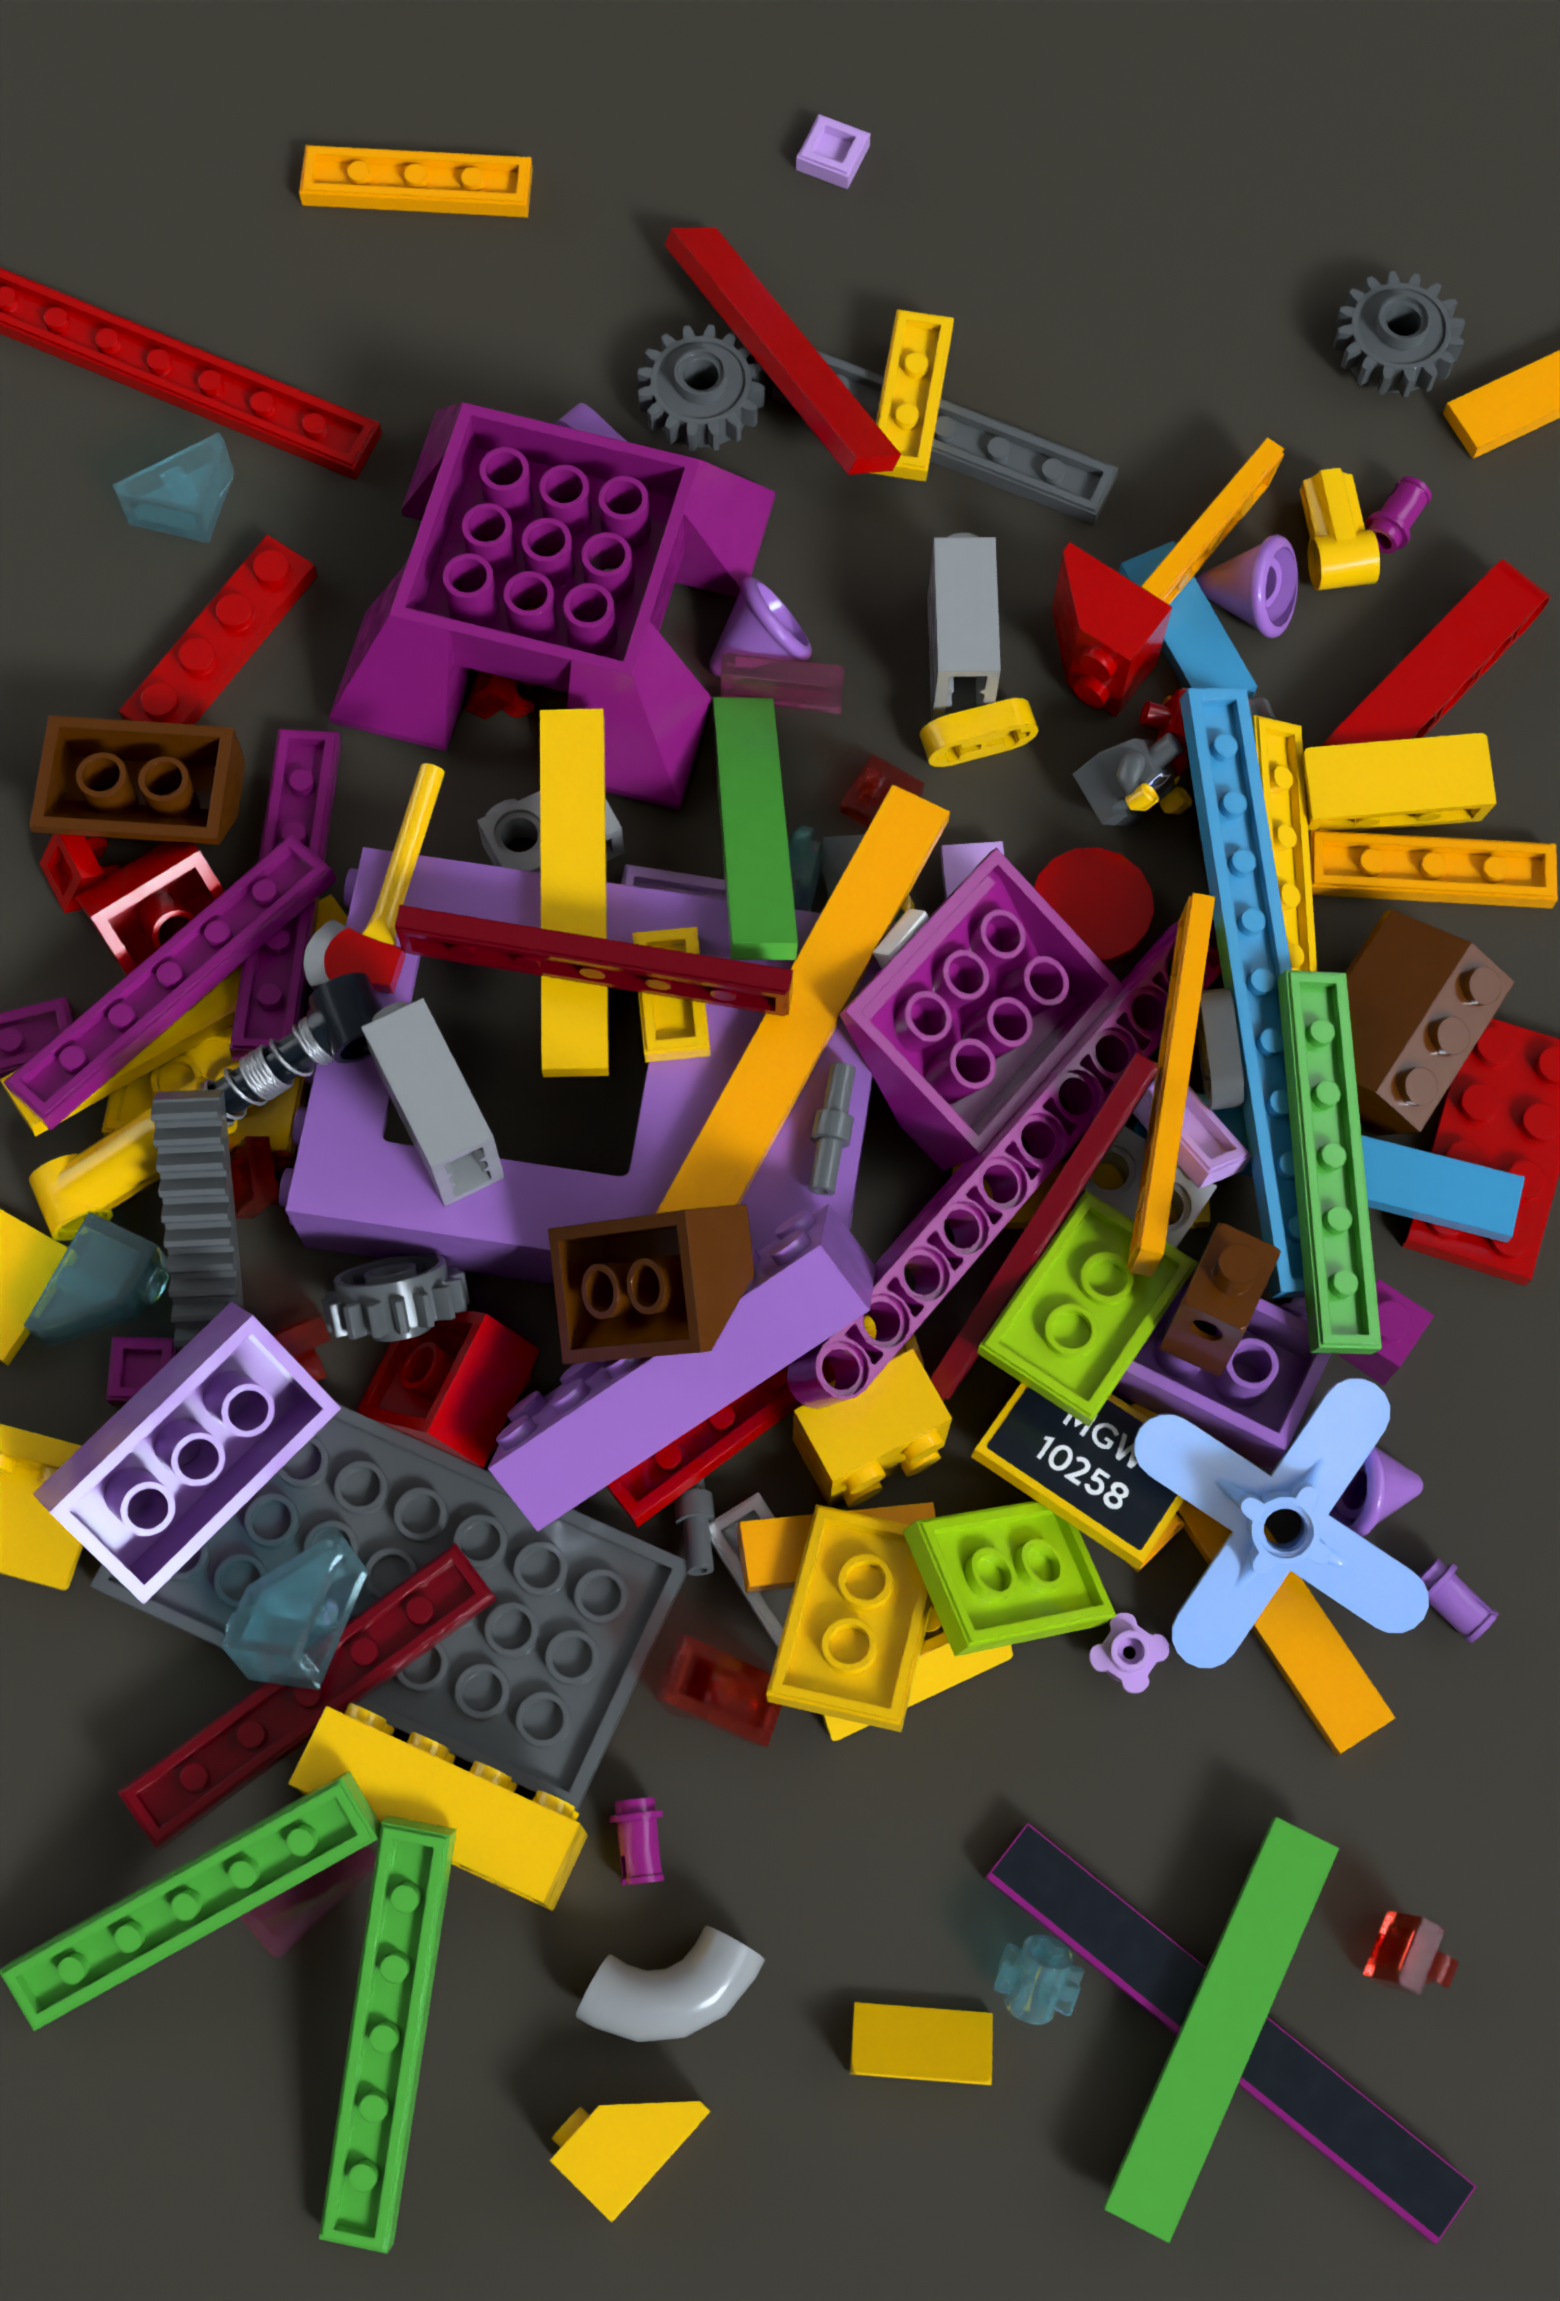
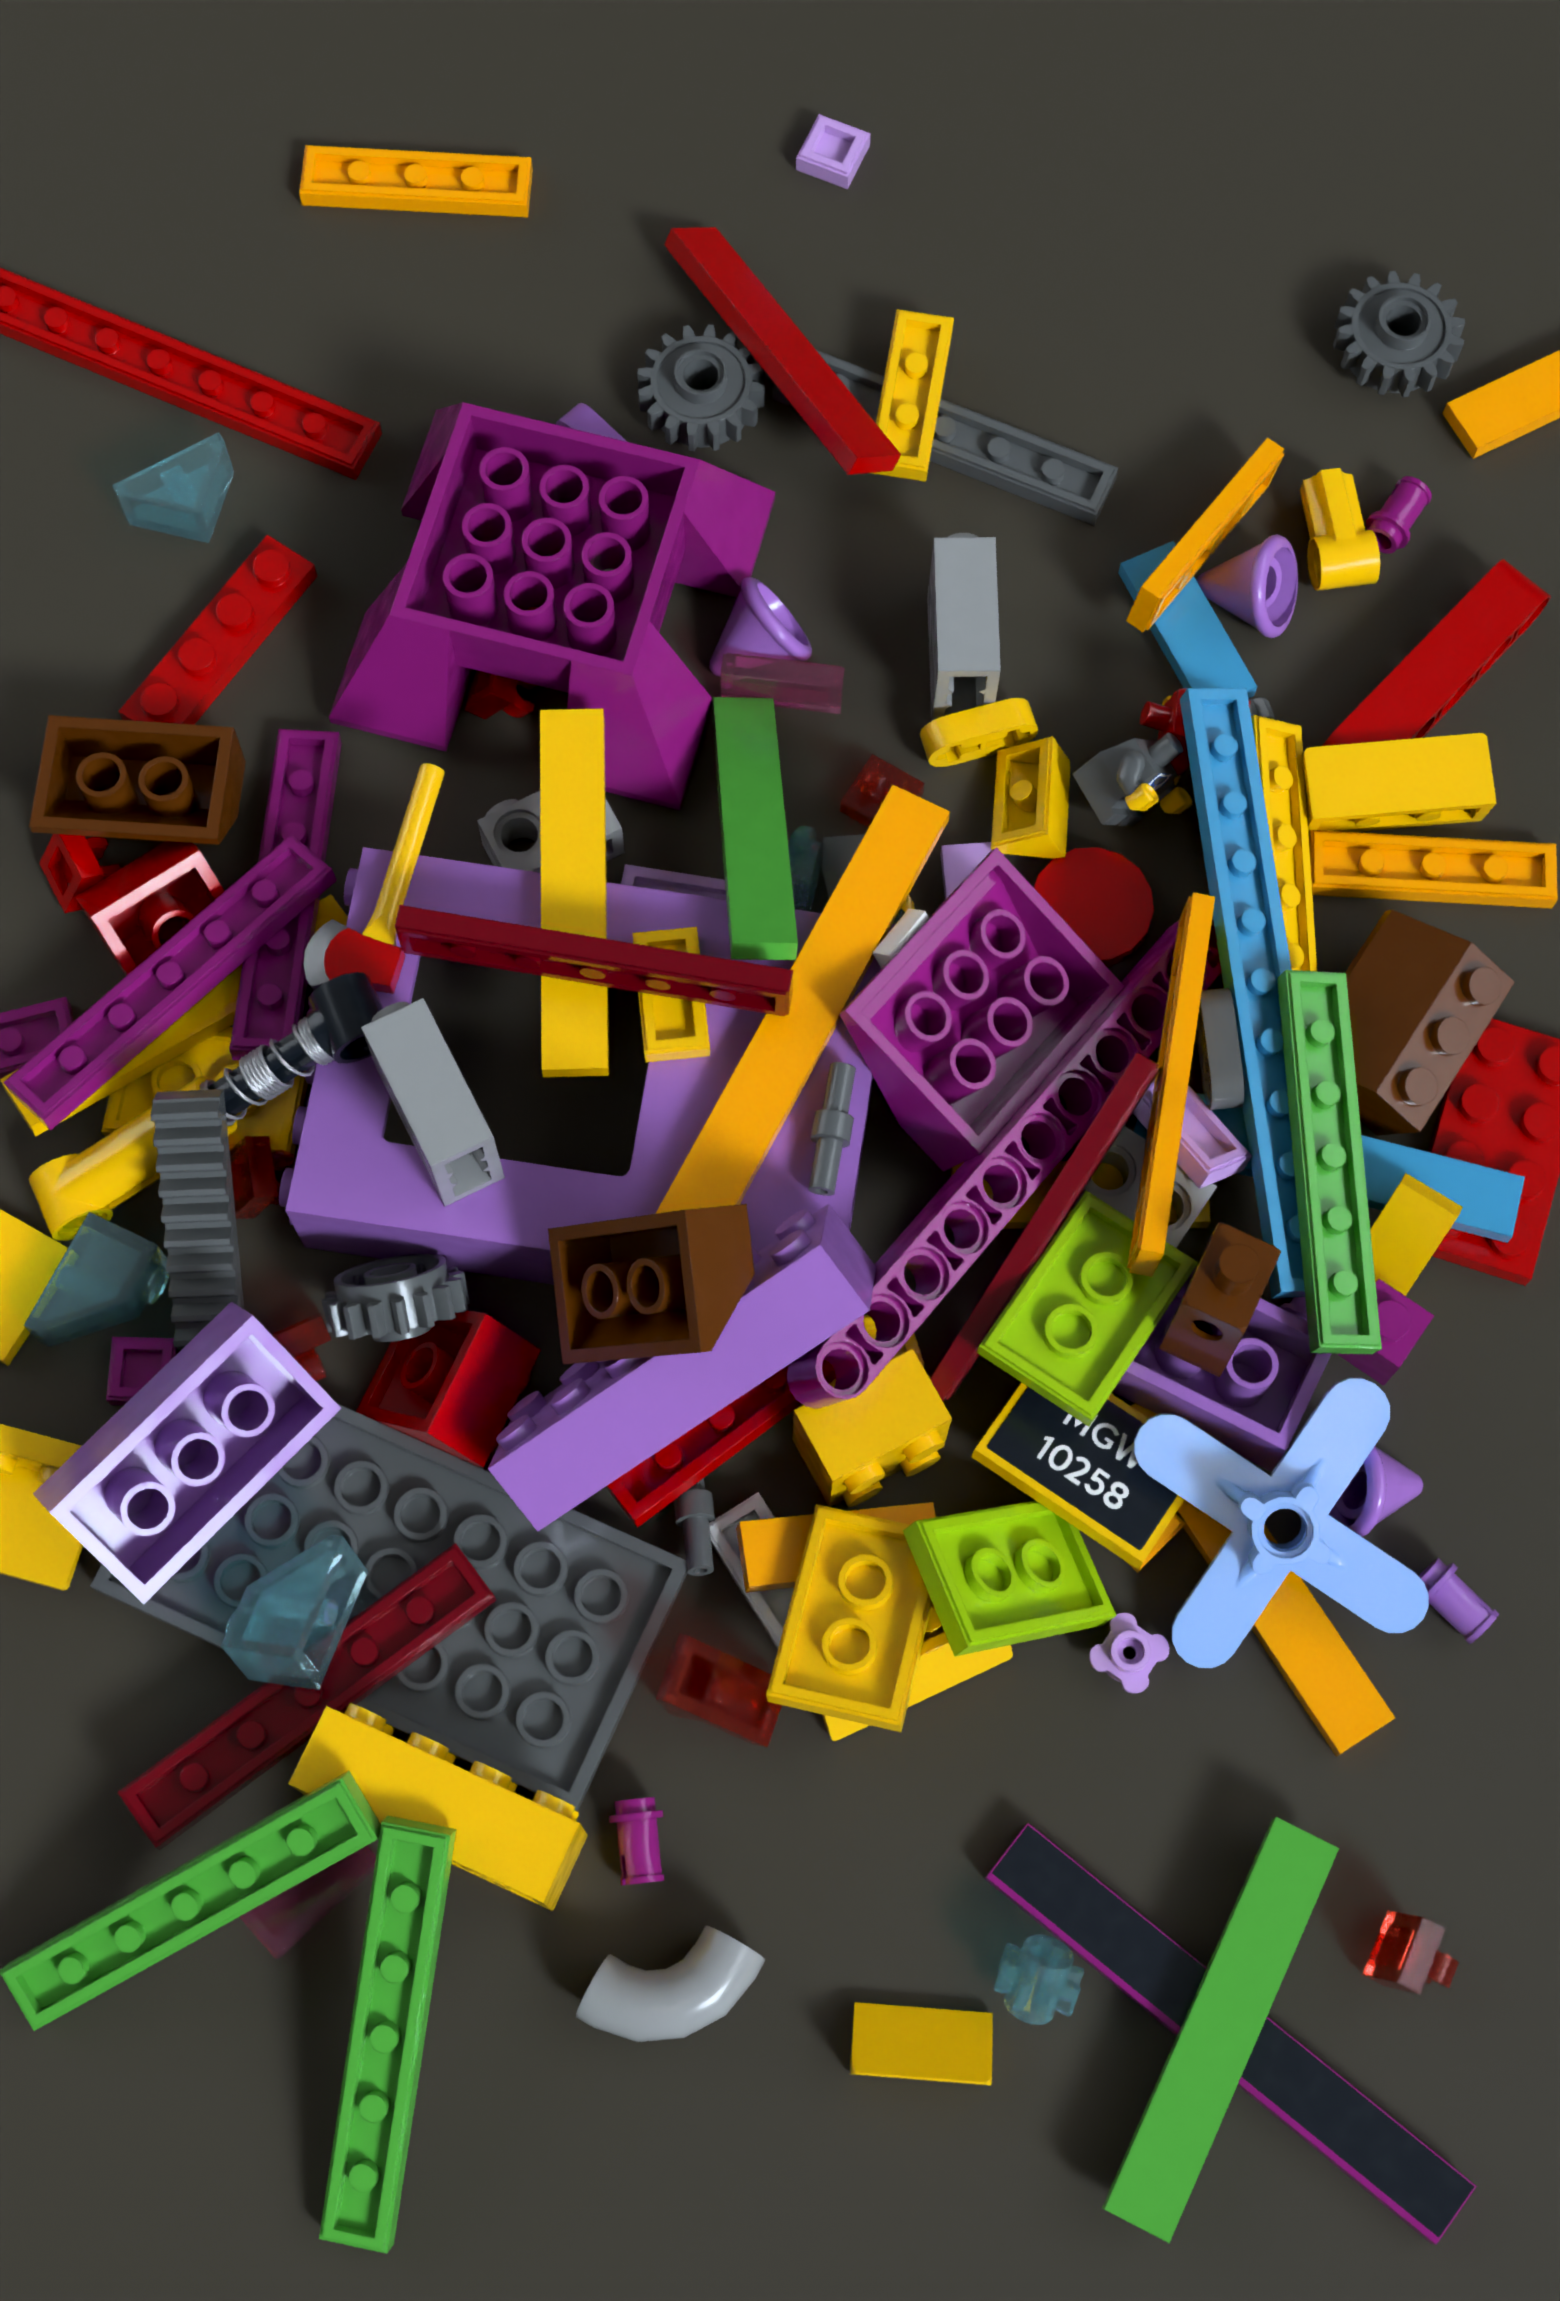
yellow slope [549,2101,711,2223] -> none
red slope [1051,542,1172,717] -> none
none -> yellow slope [991,736,1071,859]
none -> yellow tile [1370,1173,1463,1296]

